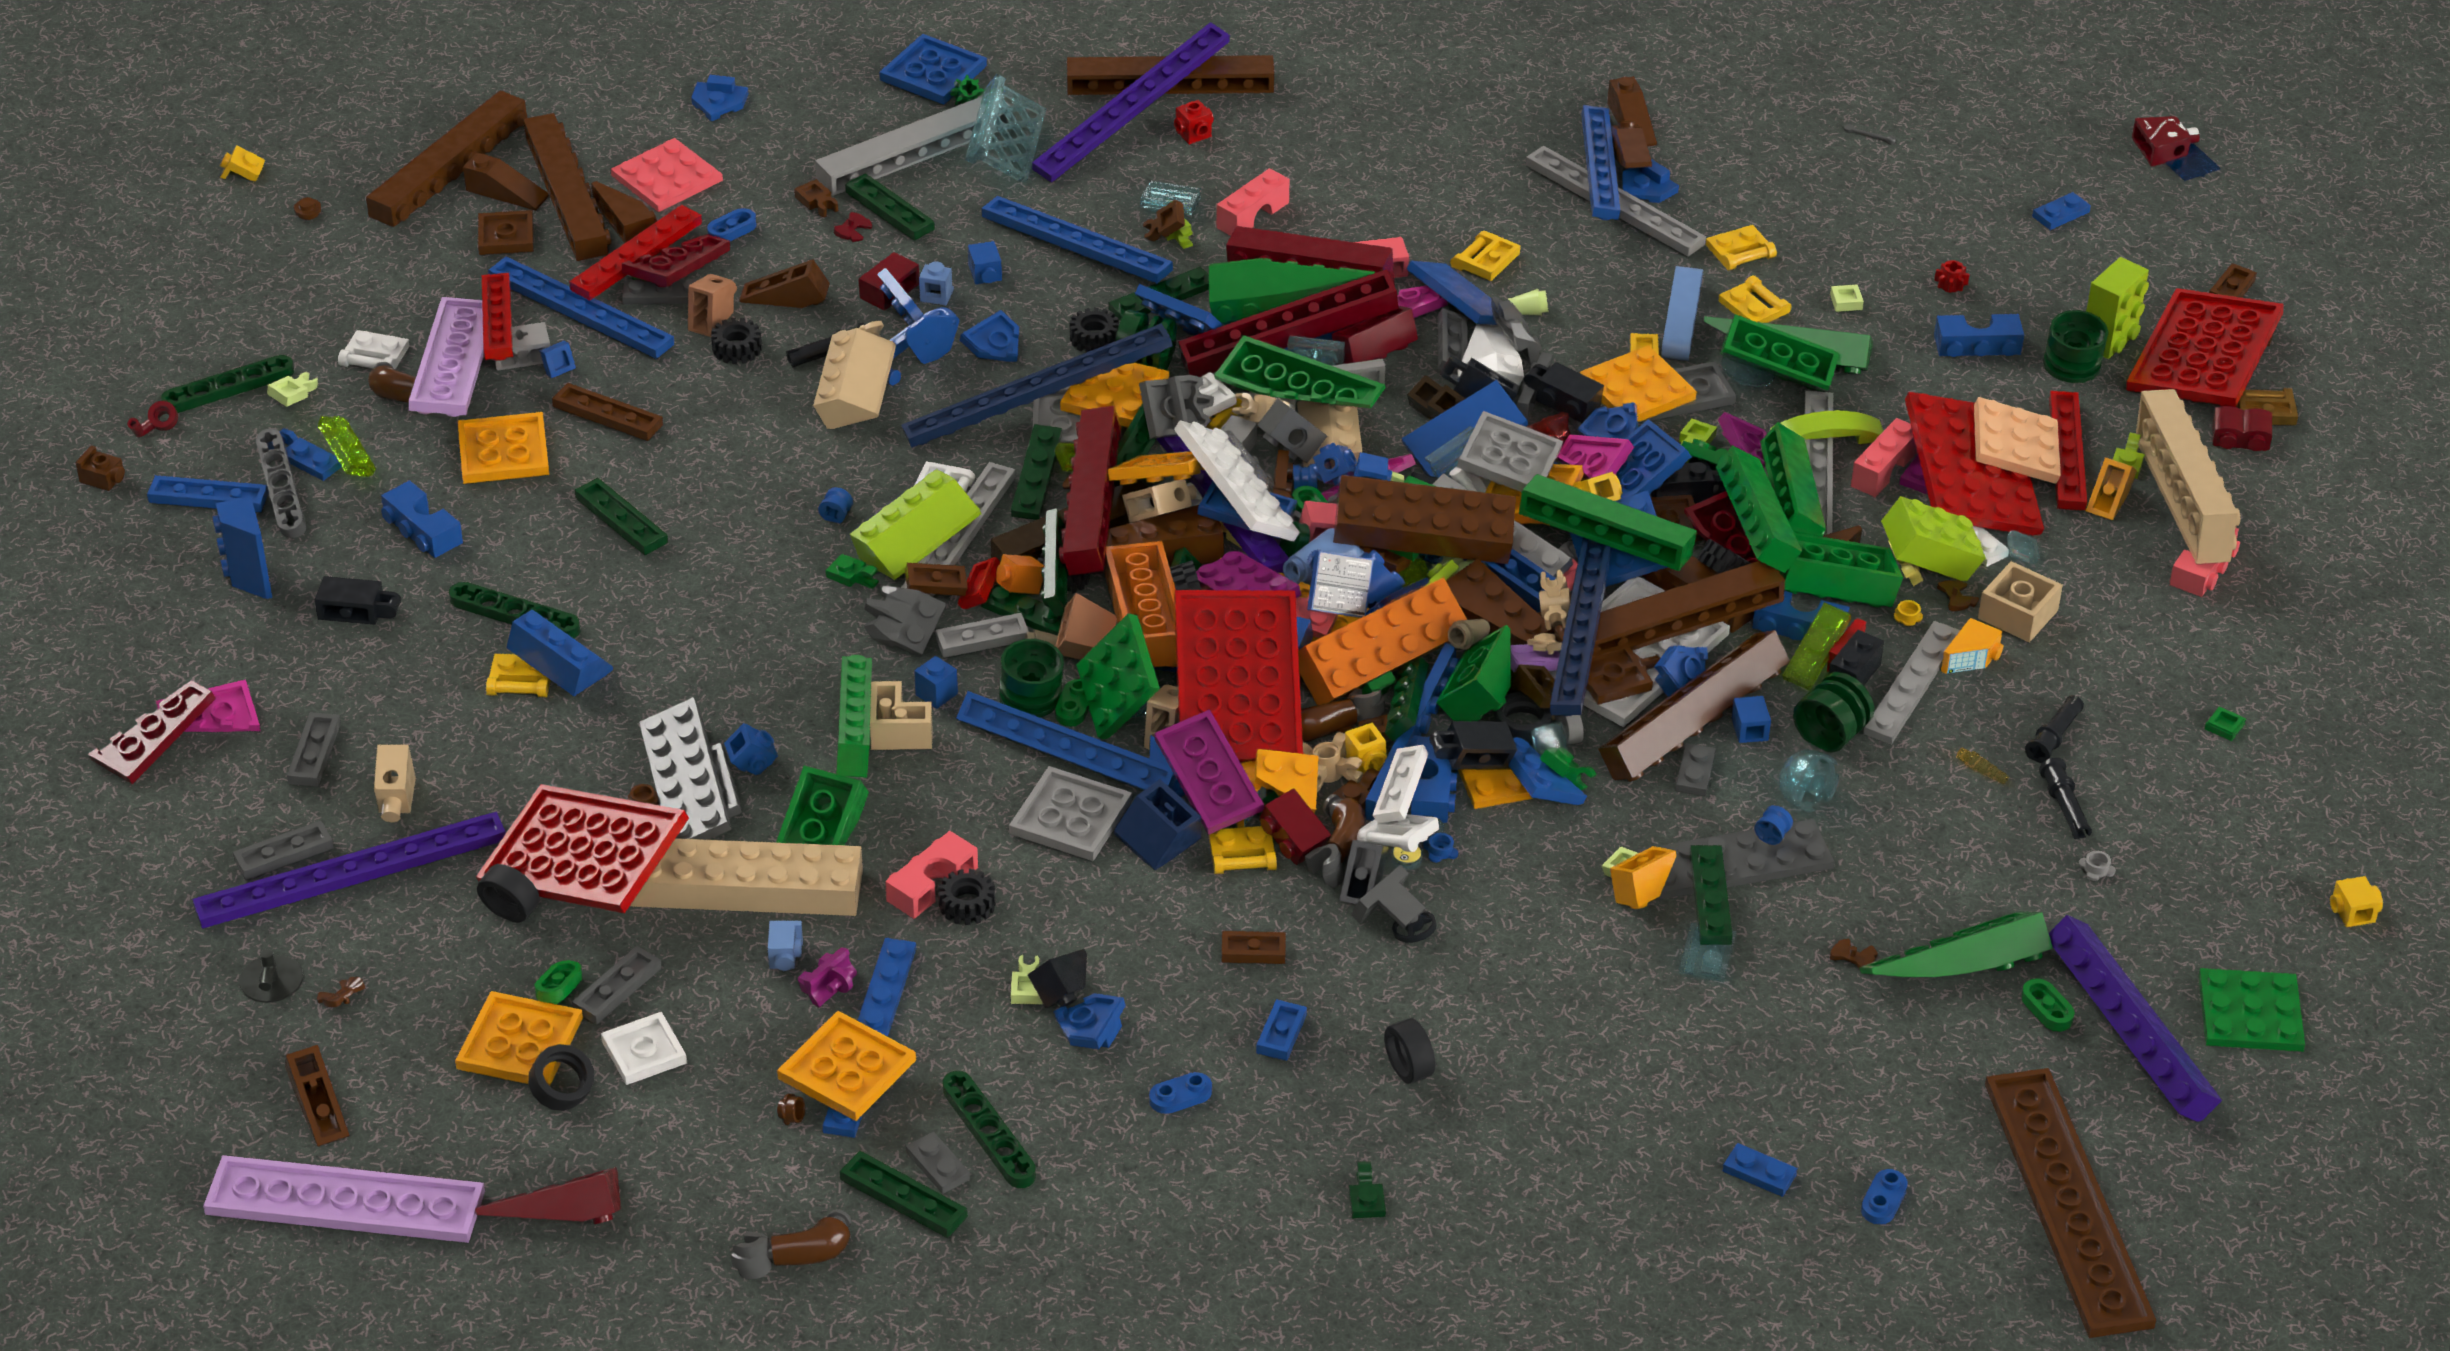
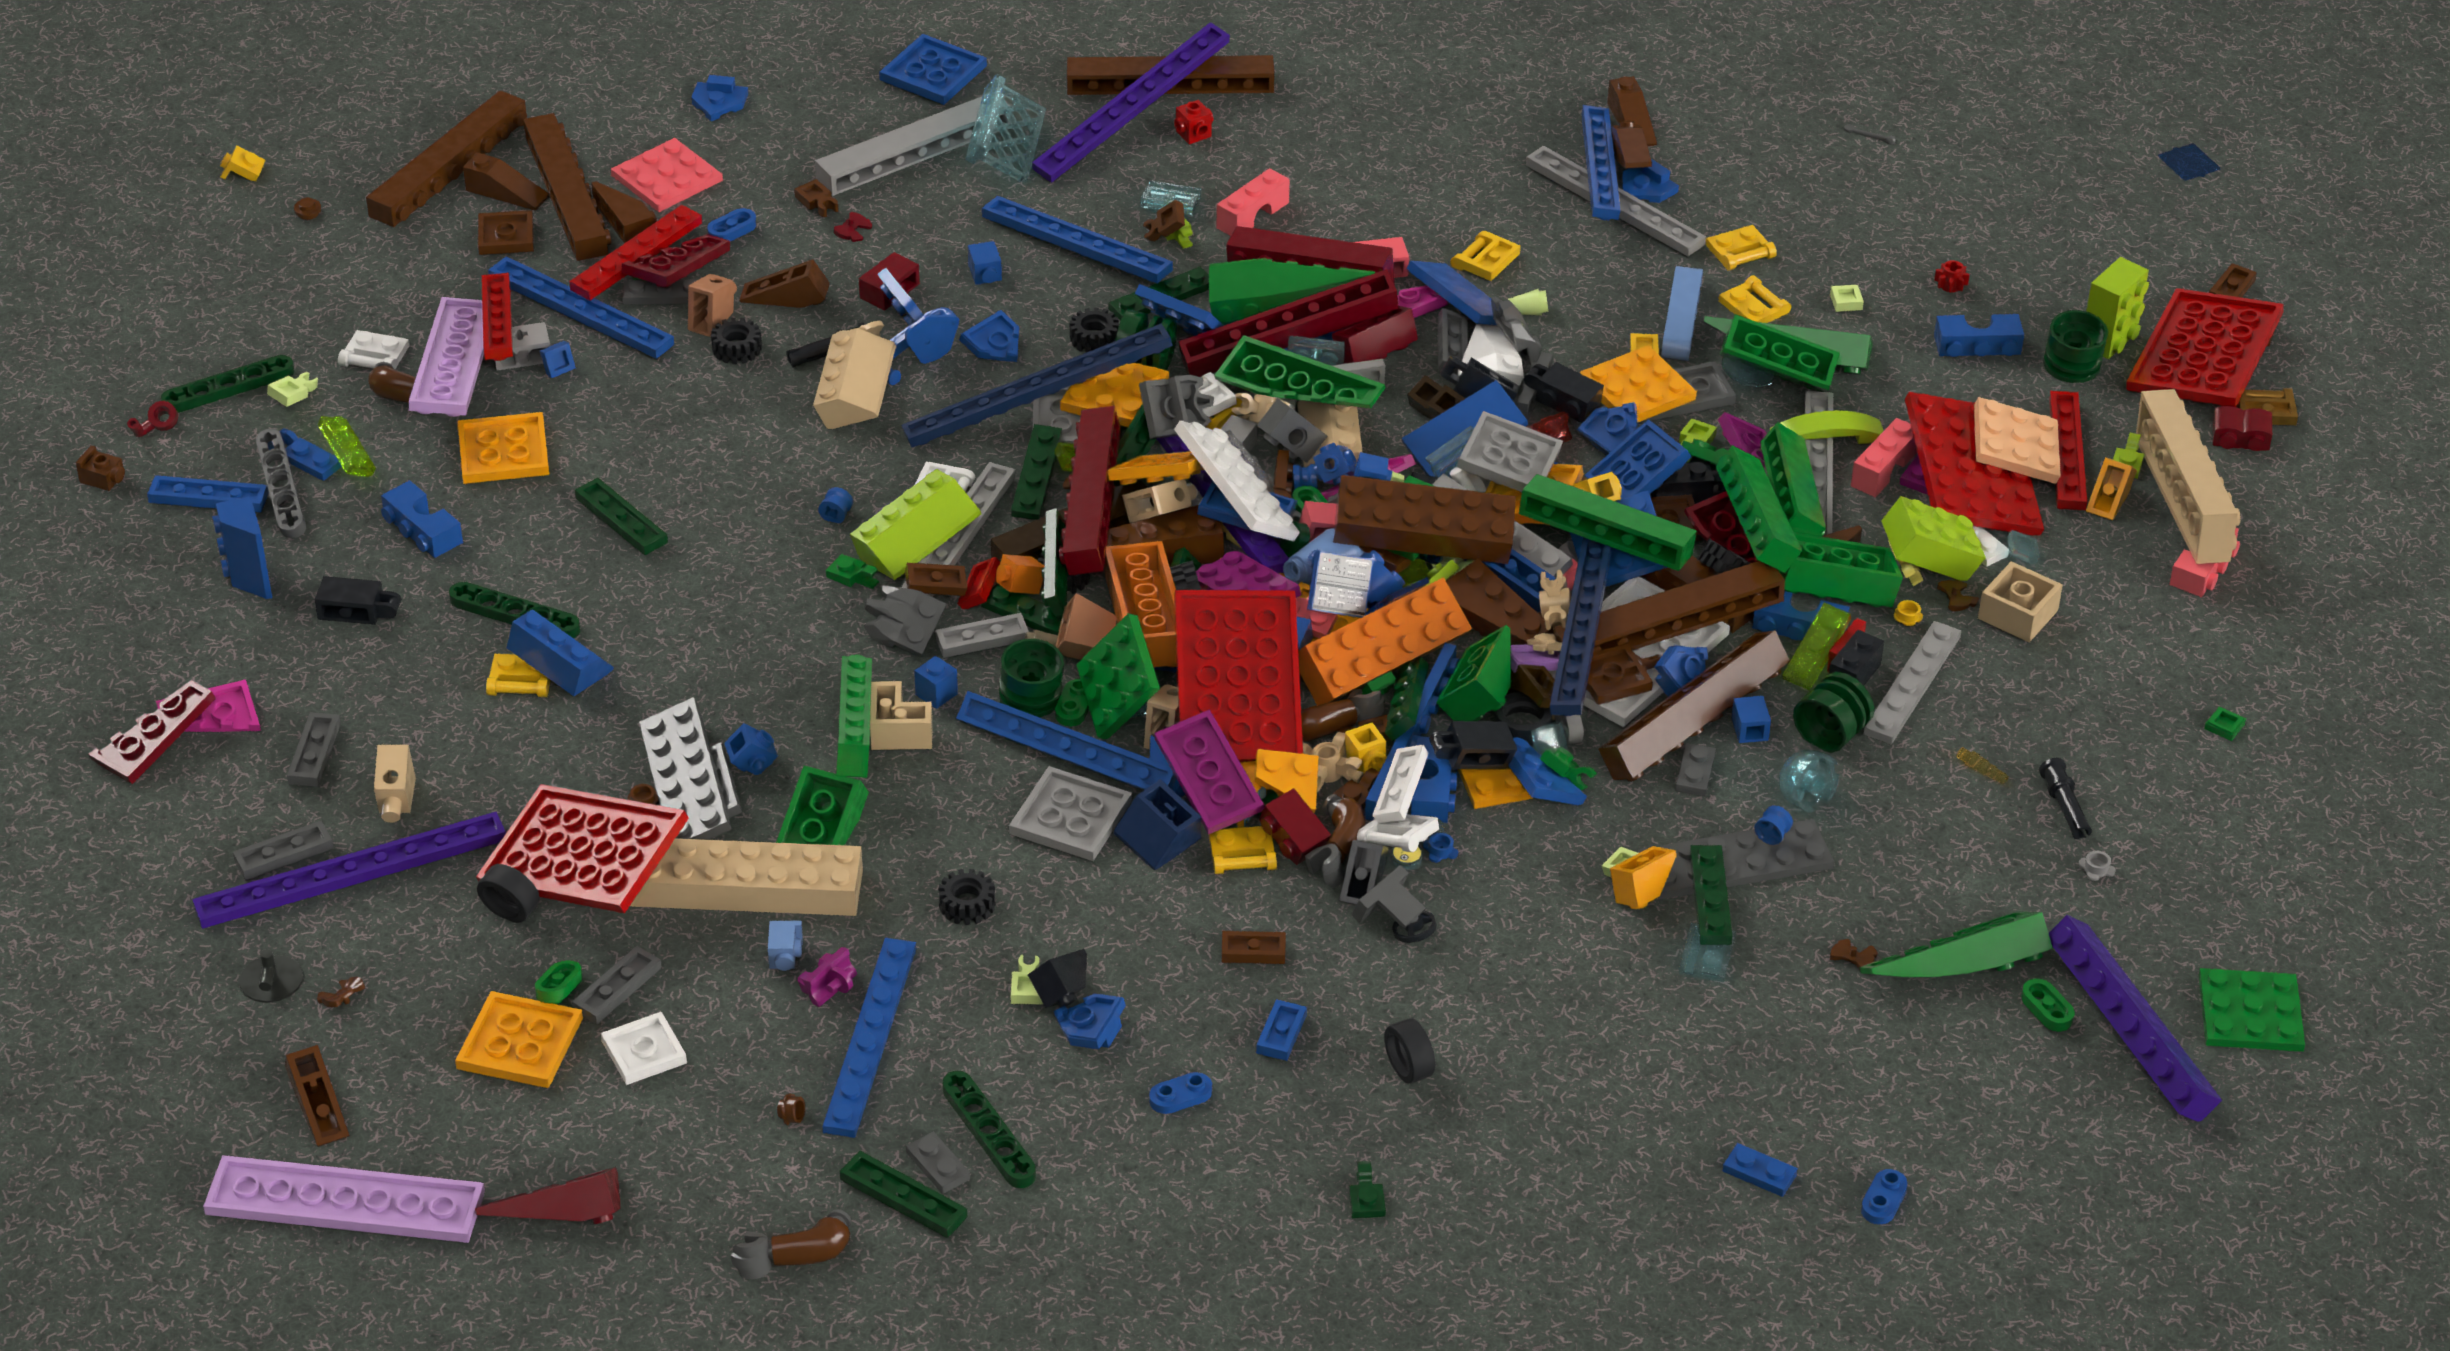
black tyre [528,1044,594,1111] -> none
reddish brown plate [552,382,663,441] -> none
light orange plate [777,1011,916,1121] -> none
dark green plate [845,173,935,241] -> none
coral arch [885,831,978,919] -> none
medium blue brick [919,262,954,305] -> none
green gear [950,75,984,105] -> none
dark tan cone [1448,619,1490,650] -> none
dark pink wing [1557,435,1634,479] -> none
light orange slope [1941,618,2004,674] -> none
reddish brown plate [1985,1068,2156,1338] -> none
black pin [2025,695,2084,764] -> none
blue plate [2032,192,2091,230] -> none
dark red torso [2132,116,2200,167] -> none
yellow brick [2330,876,2383,927] -> none

